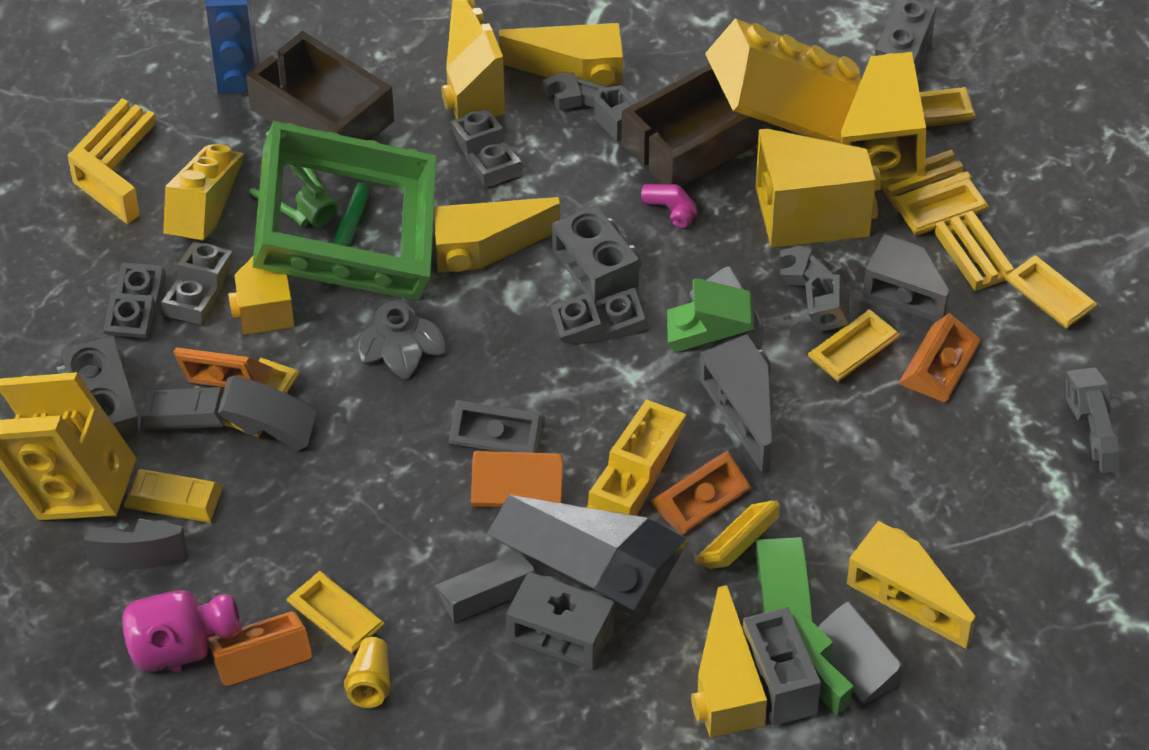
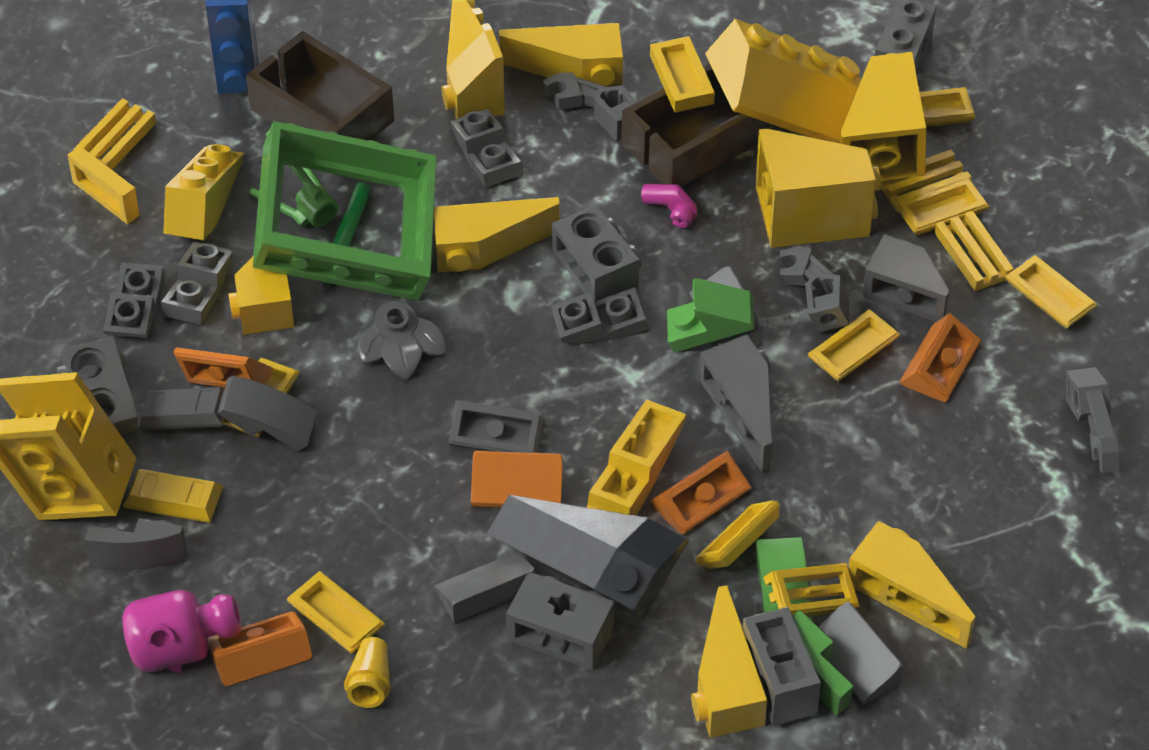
none -> yellow tile [650,36,715,112]
none -> yellow tile [764,563,860,617]

